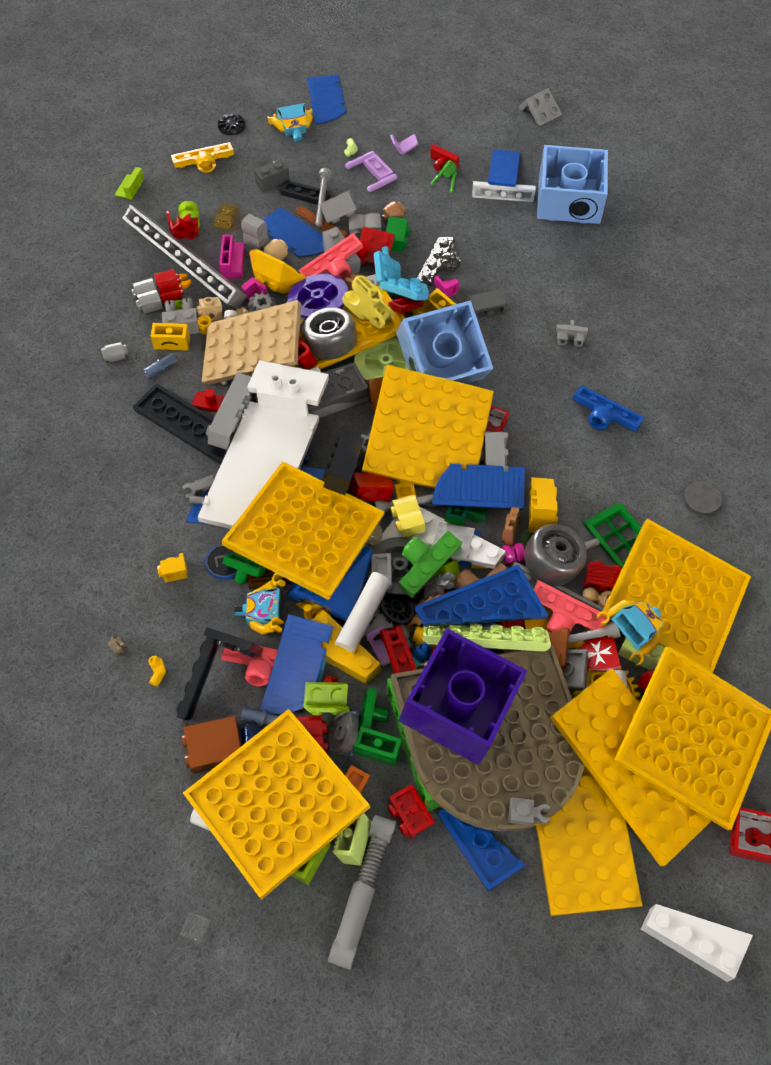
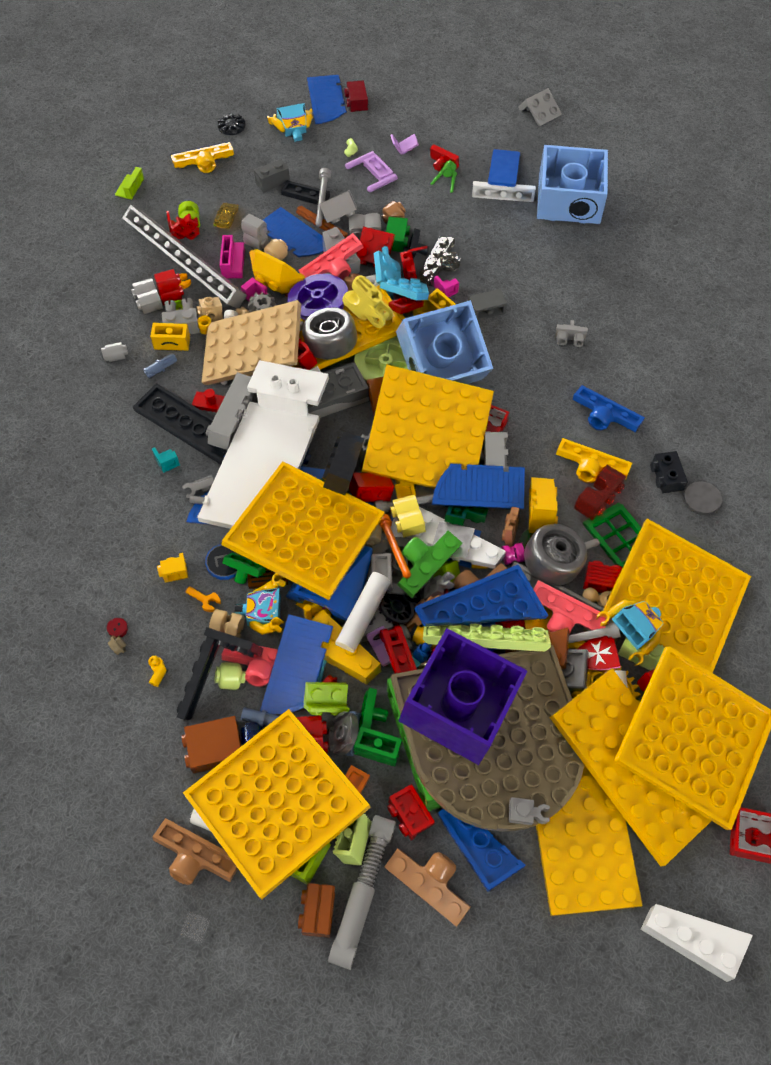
none -> dark red tile [107,618,128,638]
none -> teal panel [152,447,180,473]
none -> medium nougat plate [153,818,238,885]
none -> light orange bar [186,586,221,612]
none -> tan wheel [209,609,245,638]
none -> yellowish green head [215,662,246,690]
none -> dark orange brick [298,883,336,938]
none -> dark red brick [344,80,368,112]
none -> orange piece [379,514,411,579]
none -> medium nougat plate [384,848,471,927]
none -> red piece [400,246,428,280]
none -> black tile [408,228,429,260]
none -> yellow plate [556,438,632,483]
none -> clear red arch [574,465,626,521]
none -> black brick [650,451,688,494]

